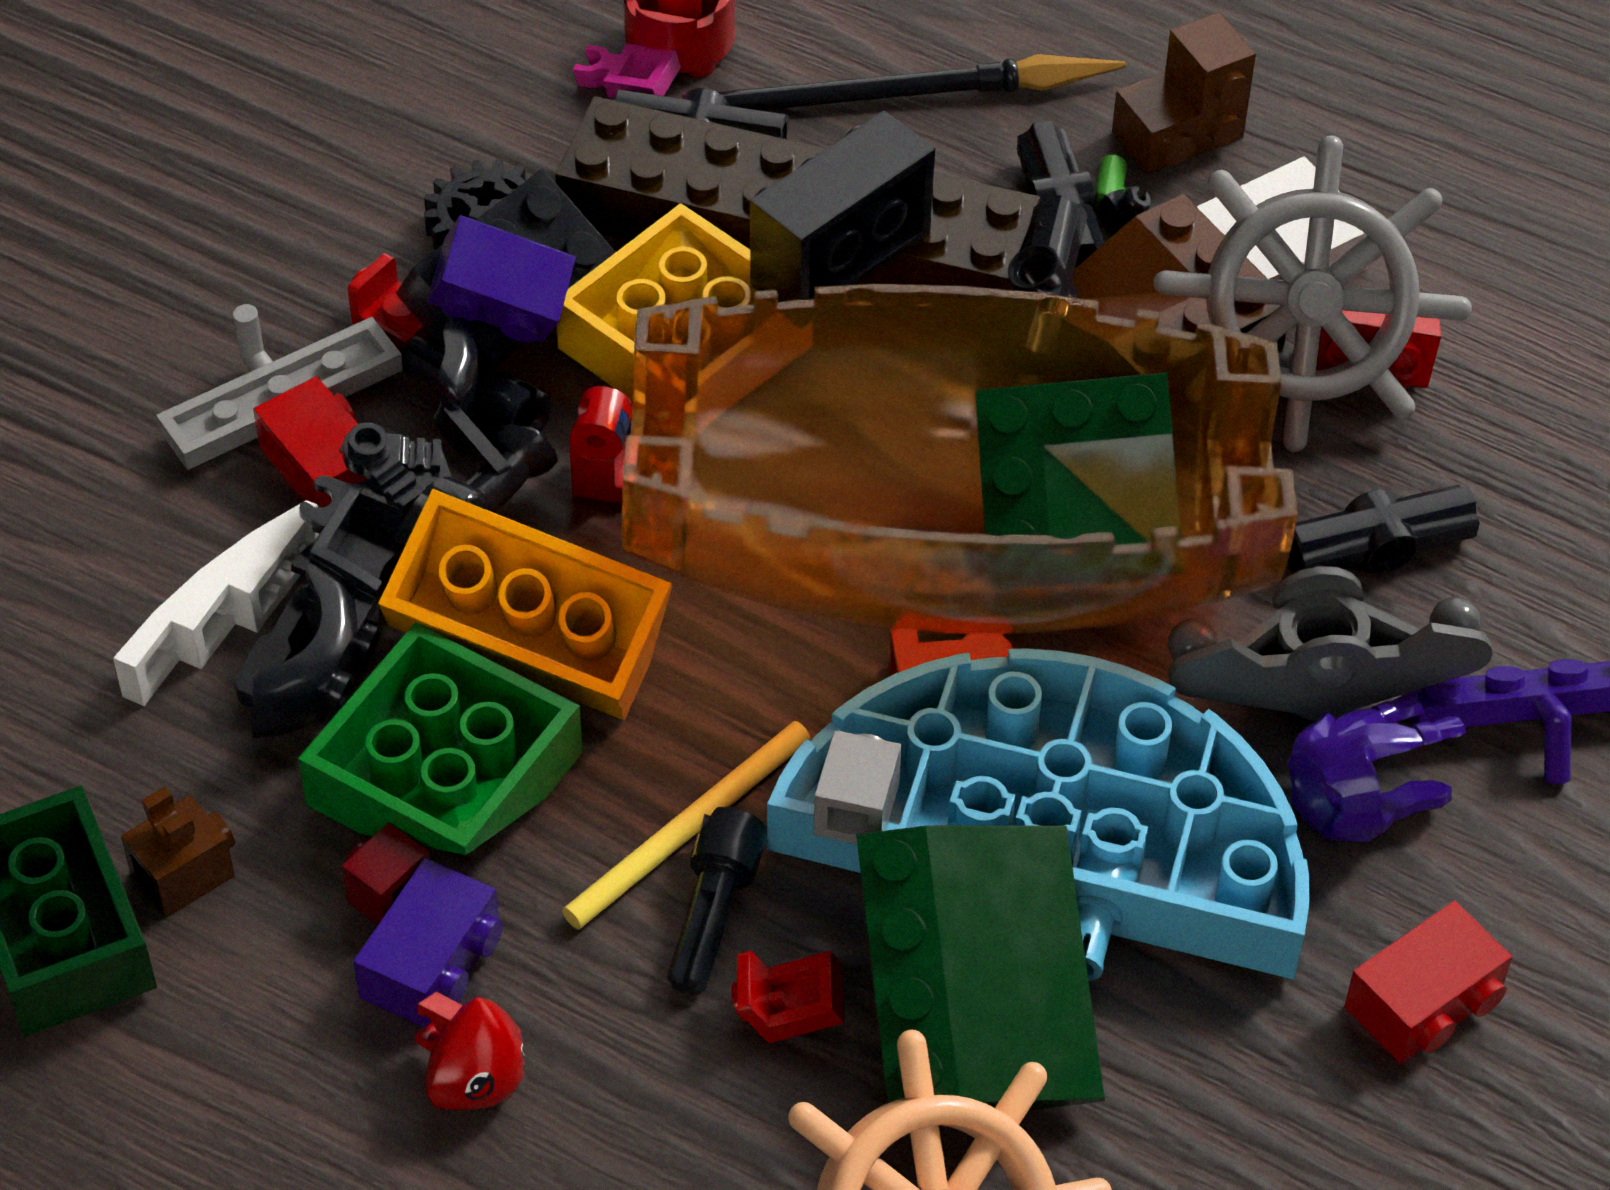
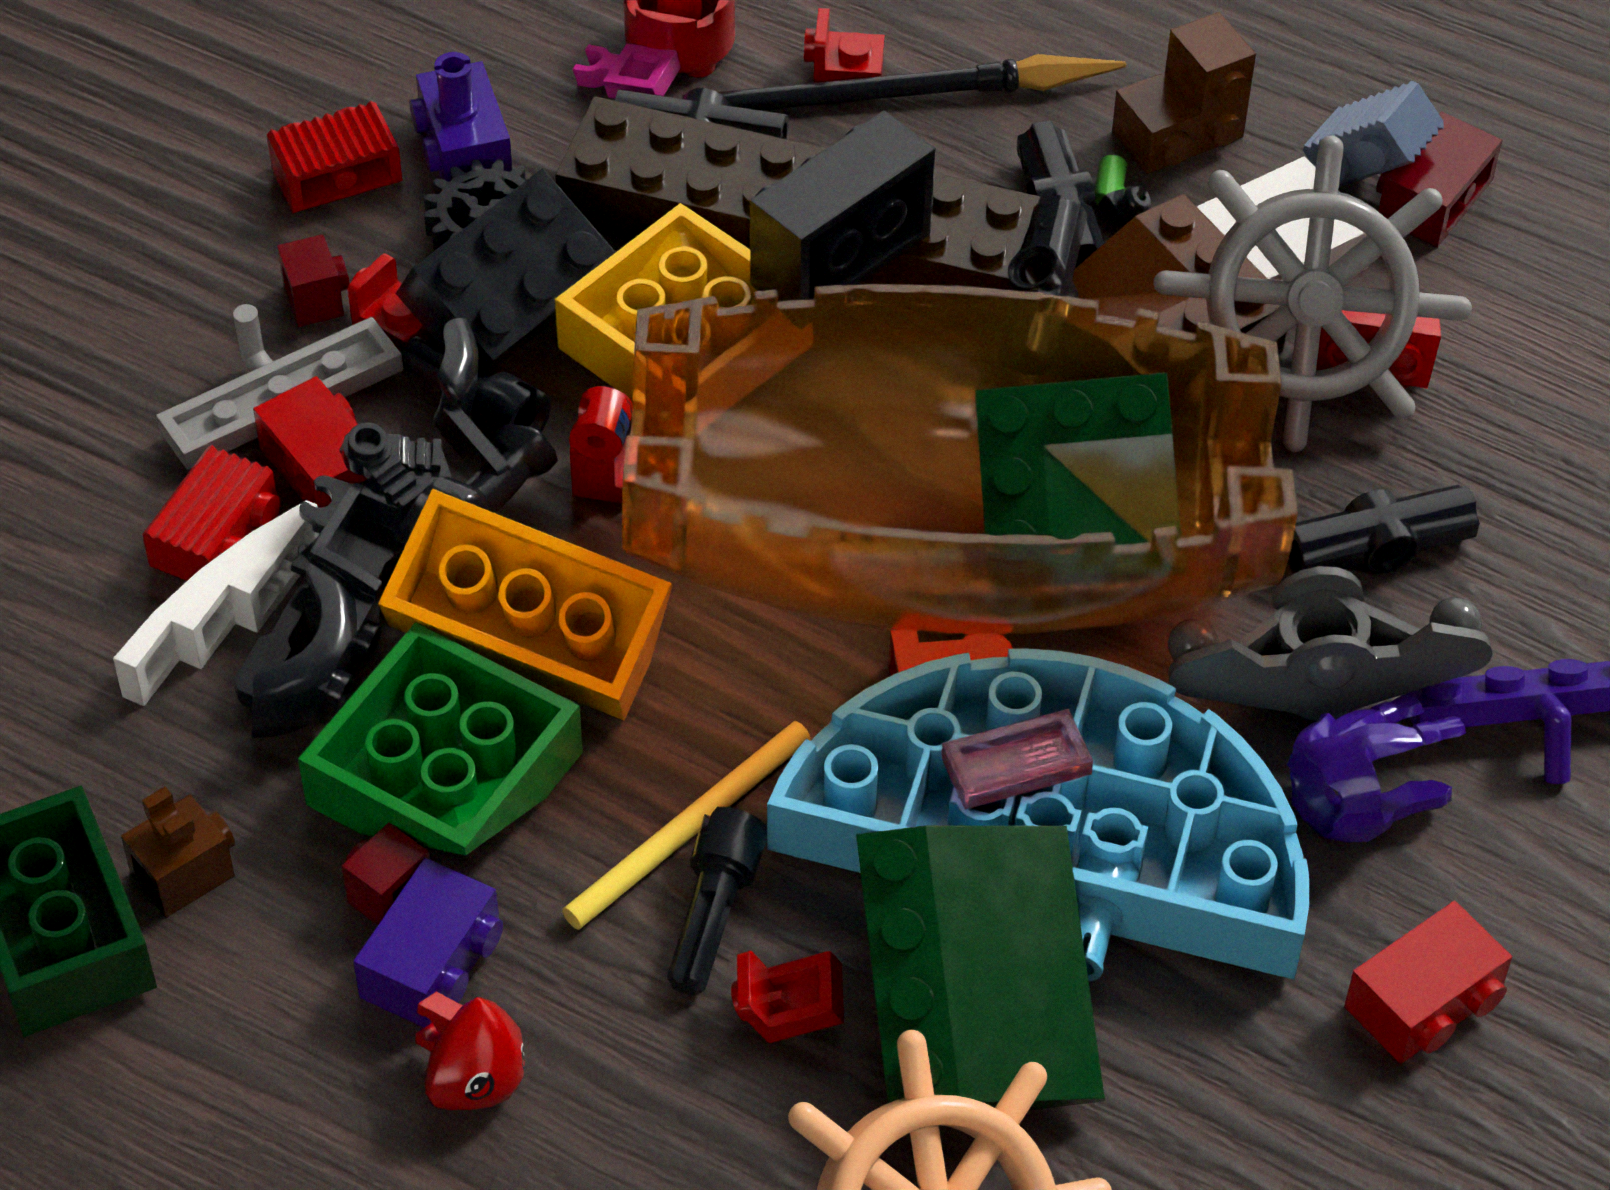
dark purple brick [427,215,576,343] -> none
light grey brick [814,730,901,844] -> none
none -> red brick [142,445,280,581]
none -> red brick [266,101,403,213]
none -> dark red plate [277,234,350,327]
none -> dark purple brick [409,52,512,182]
none -> red bracket [804,8,885,83]
none -> clear pink tile [941,709,1093,810]
none -> sand blue brick [1303,80,1444,187]
none -> dark red brick [1376,111,1502,248]

